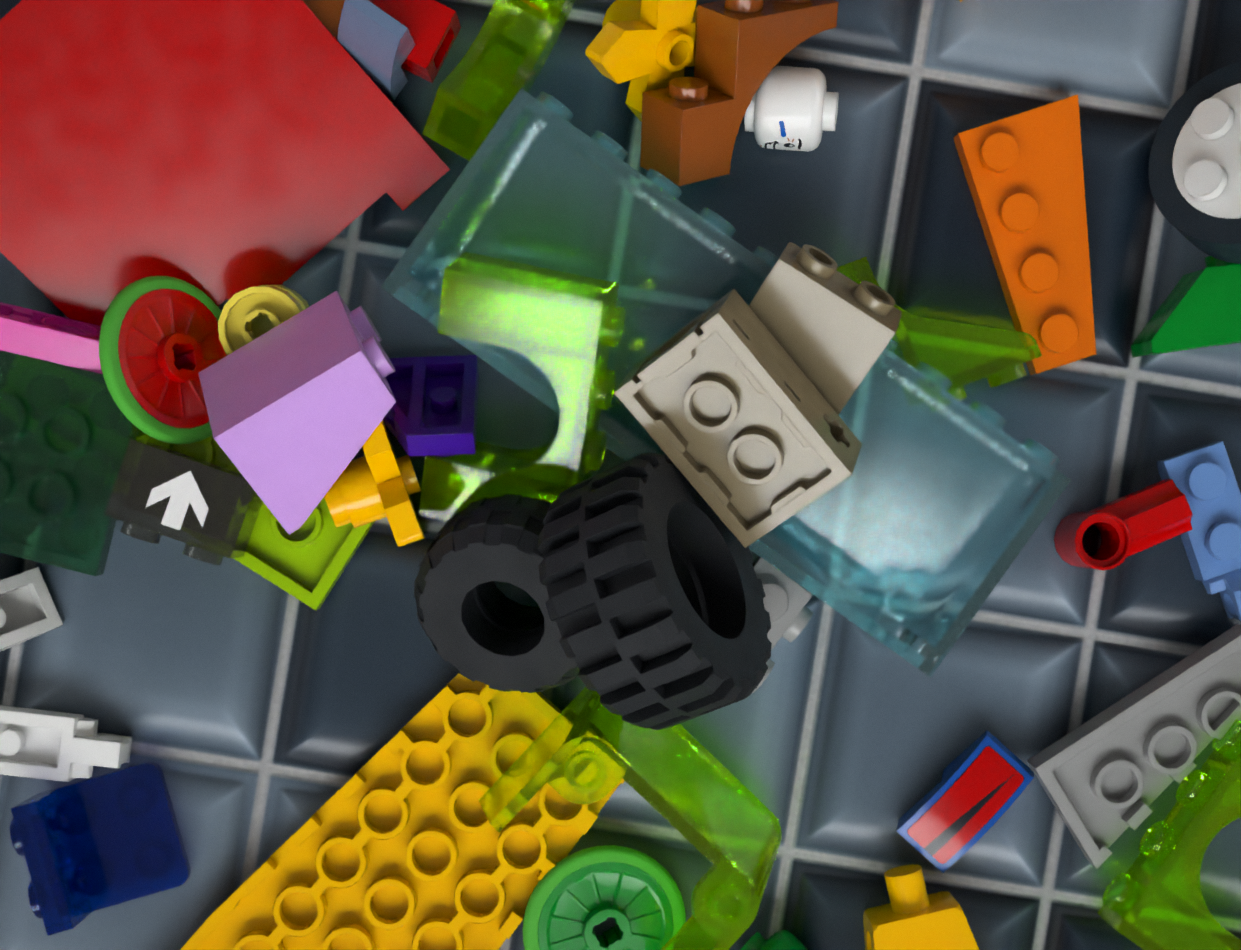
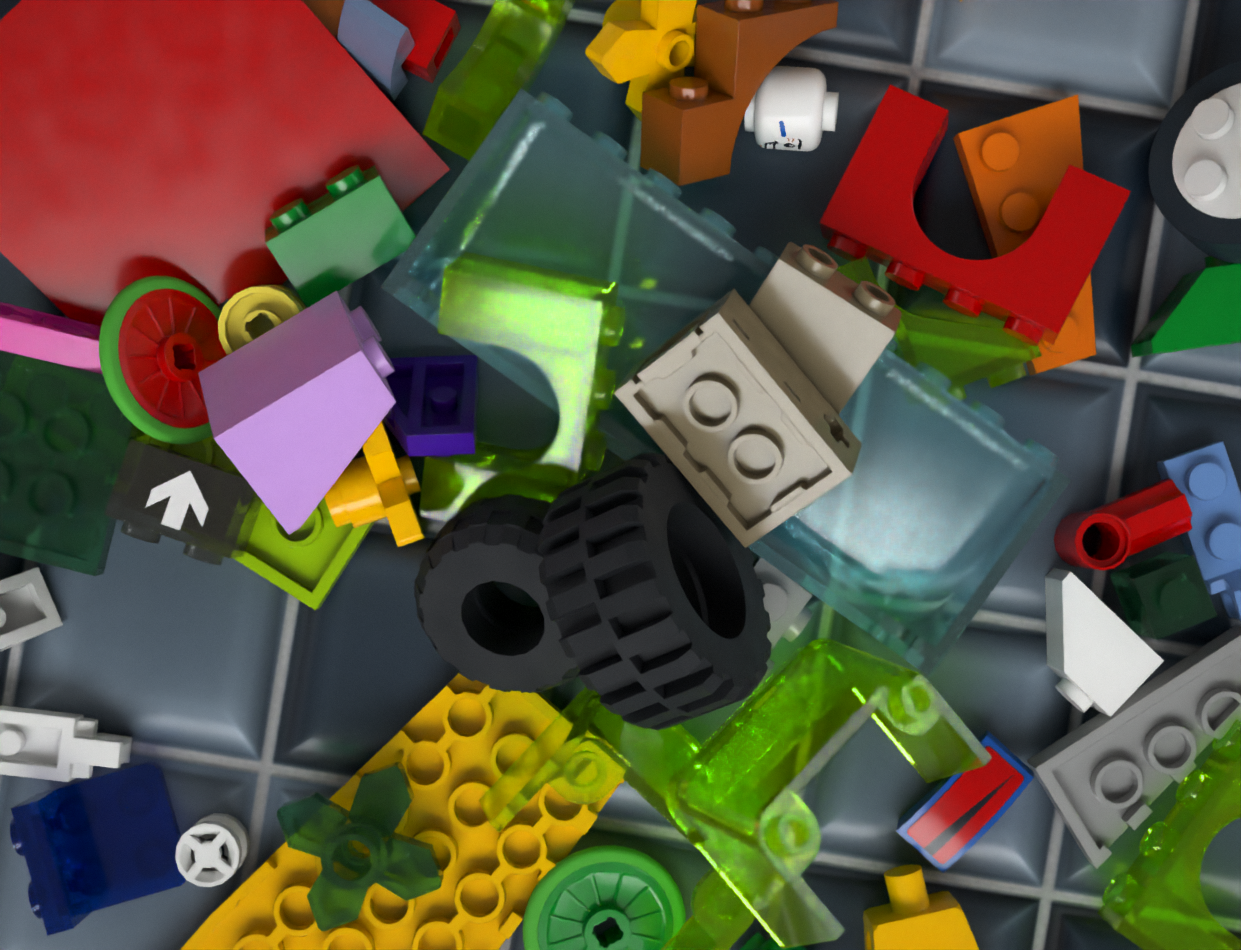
none -> white wheel [175,813,250,887]
none -> green brick [265,165,420,308]
none -> clear green plant [277,762,444,931]
none -> clear neon green windscreen [665,638,992,949]
none -> red arch [819,84,1131,346]
none -> white slope [1045,568,1164,717]
none -> clear green brick [1110,552,1217,640]

